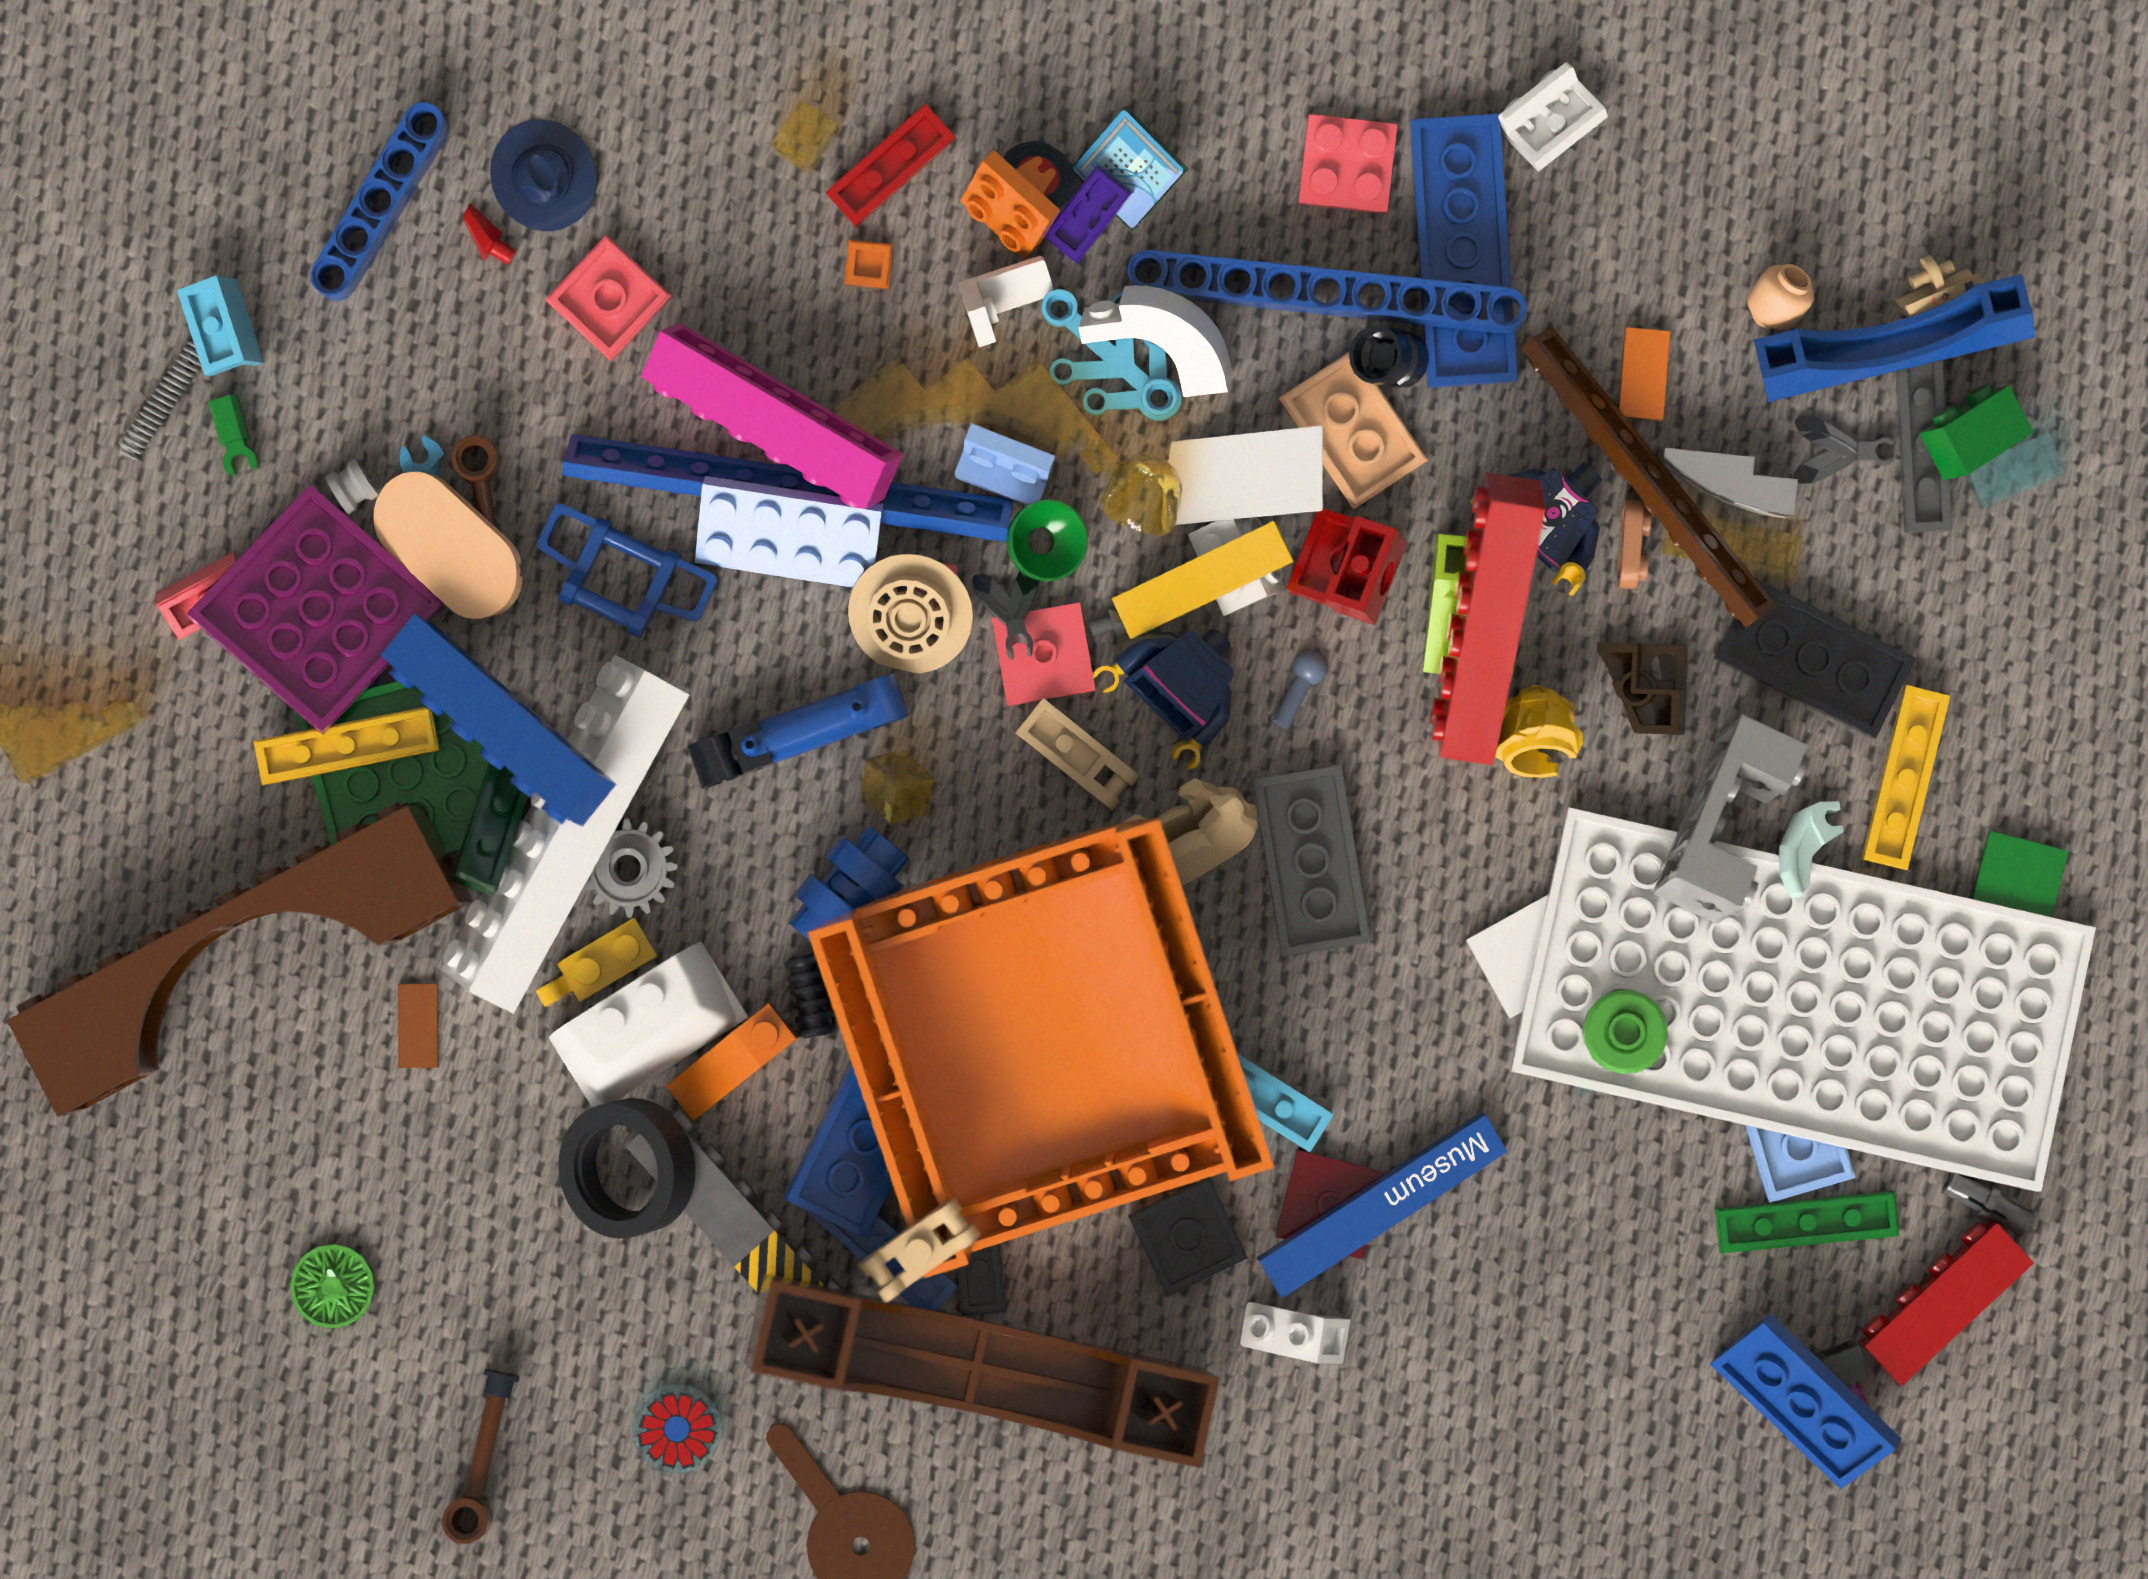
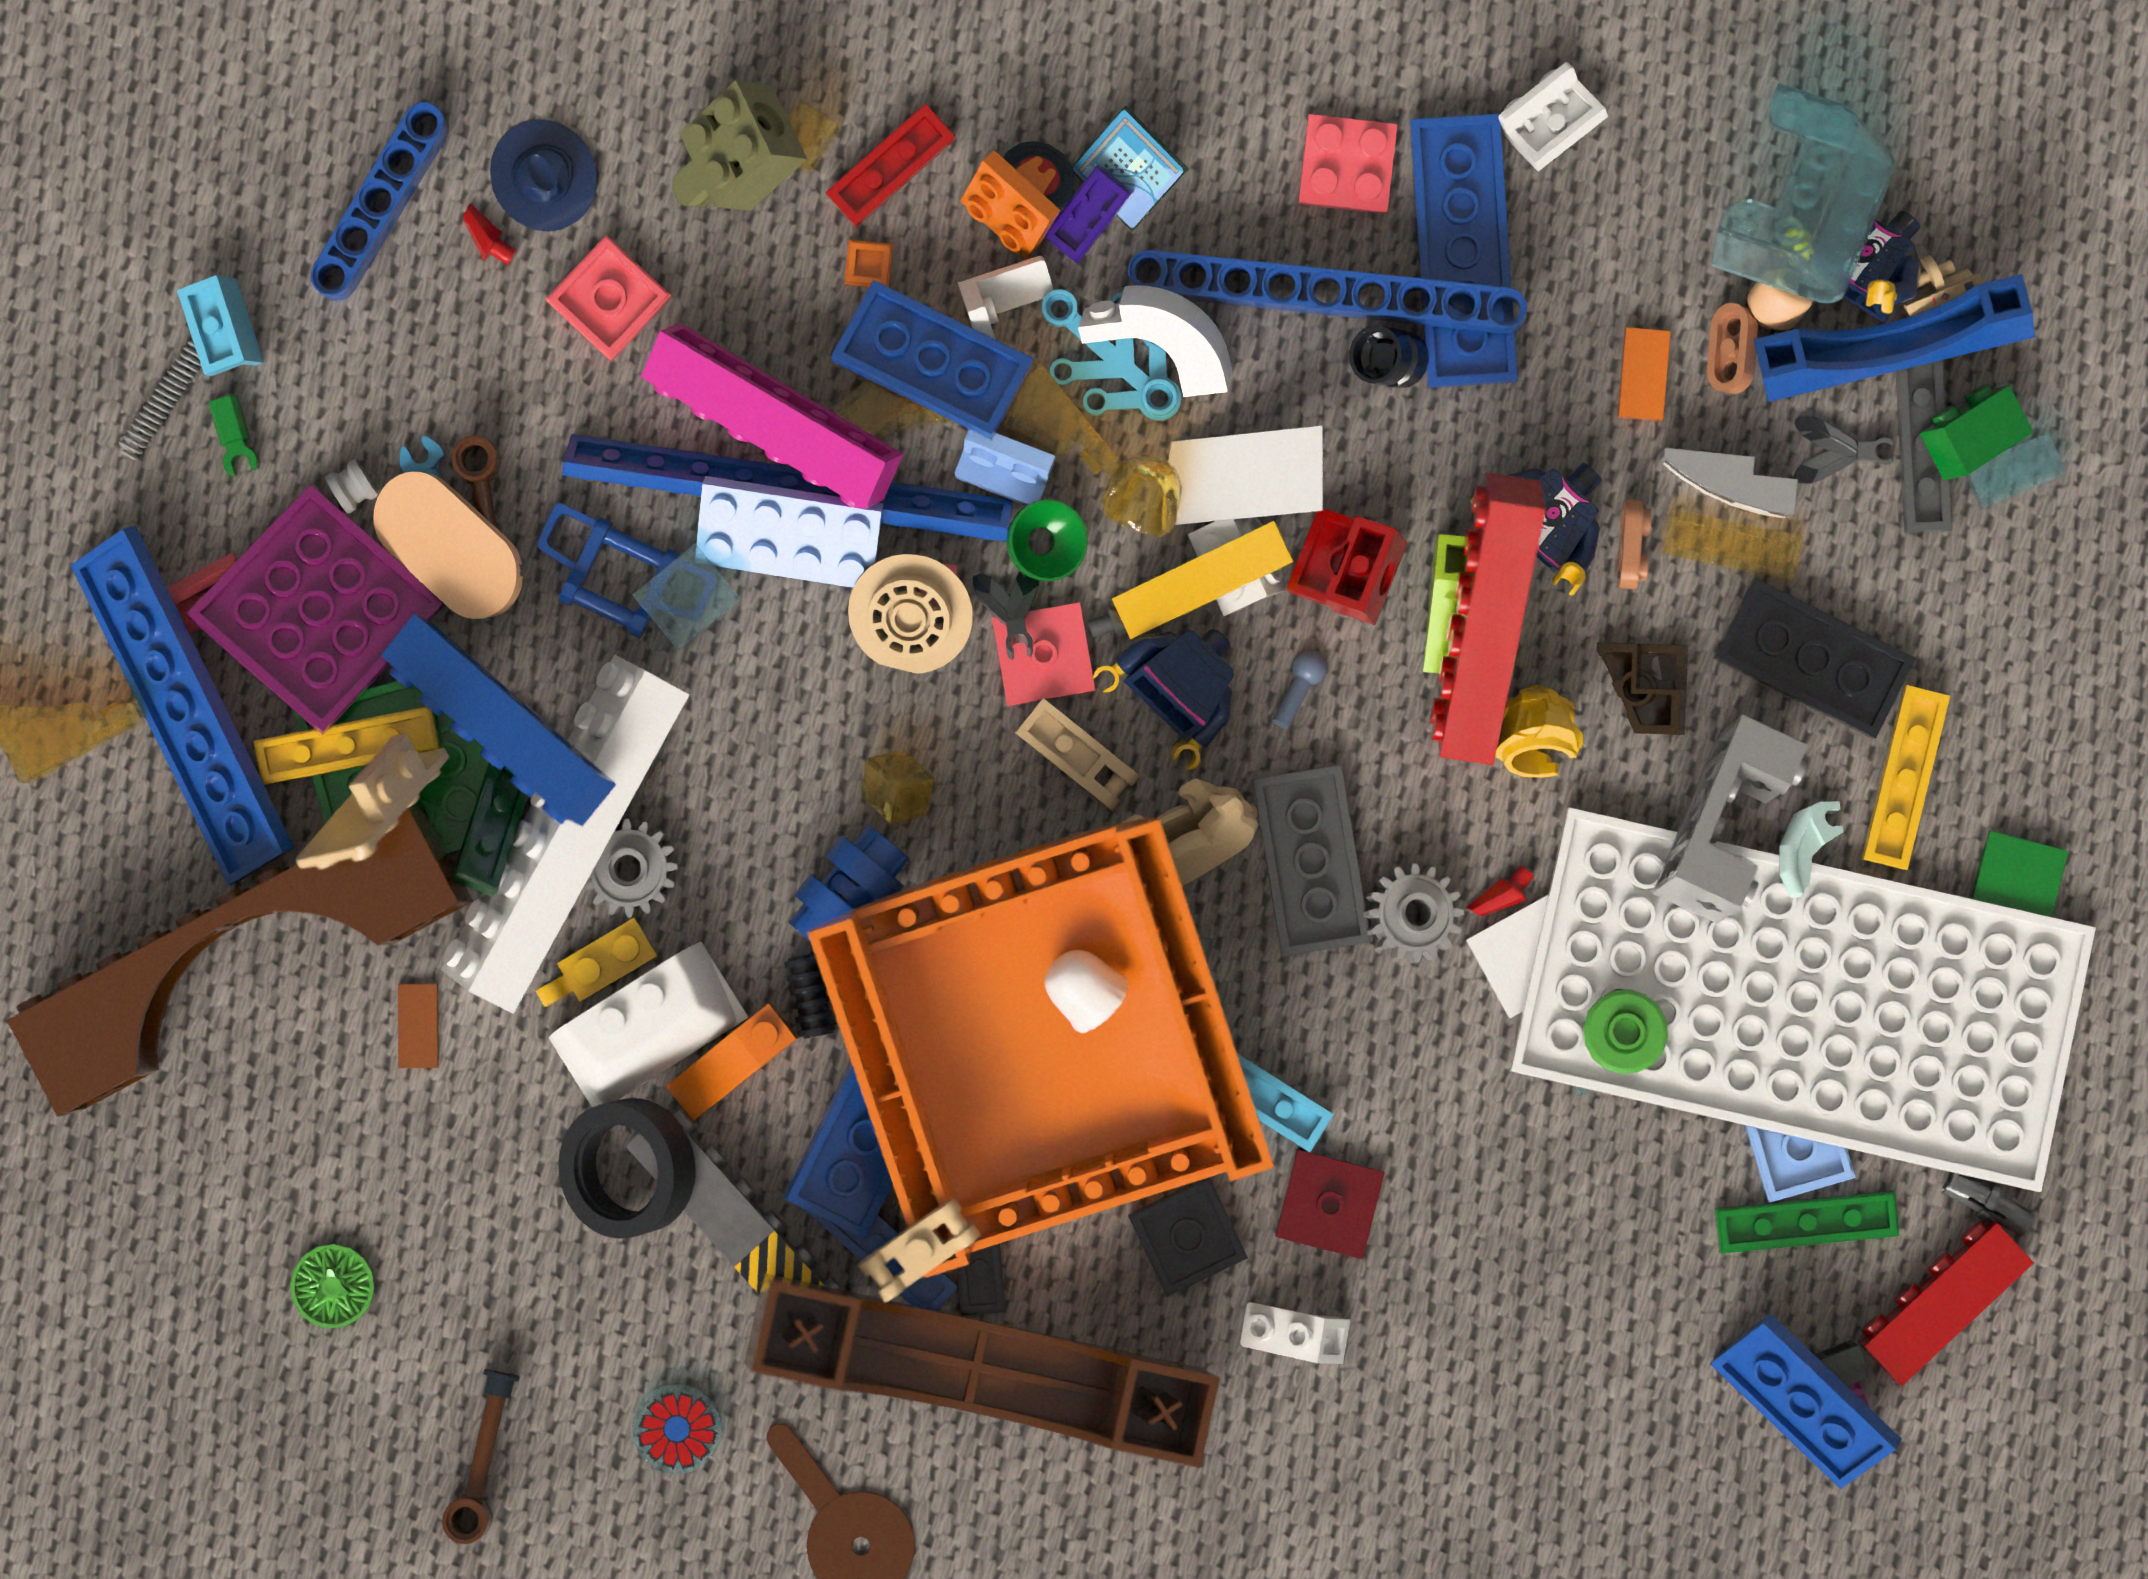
blue piece [687,674,909,789] -> none
blue tile [1257,1112,1507,1298] -> none
light nougat tile [1279,352,1428,510] -> none
reddish brown plate [1521,327,1777,628] -> none
none -> blue plate [70,525,295,886]
none -> tan bracket [296,733,449,869]
none -> clear light blue piece [633,544,741,651]
none -> olive brick [672,80,807,211]
none -> blue plate [831,280,1034,440]
none -> white hair [1044,950,1129,1033]
none -> light grey gear [1363,864,1464,963]
none -> red bar [1466,865,1534,917]
none -> nougat plate [1707,303,1758,394]
none -> clear light blue windscreen [1711,83,1895,303]
none -> torso [1781,210,1921,322]

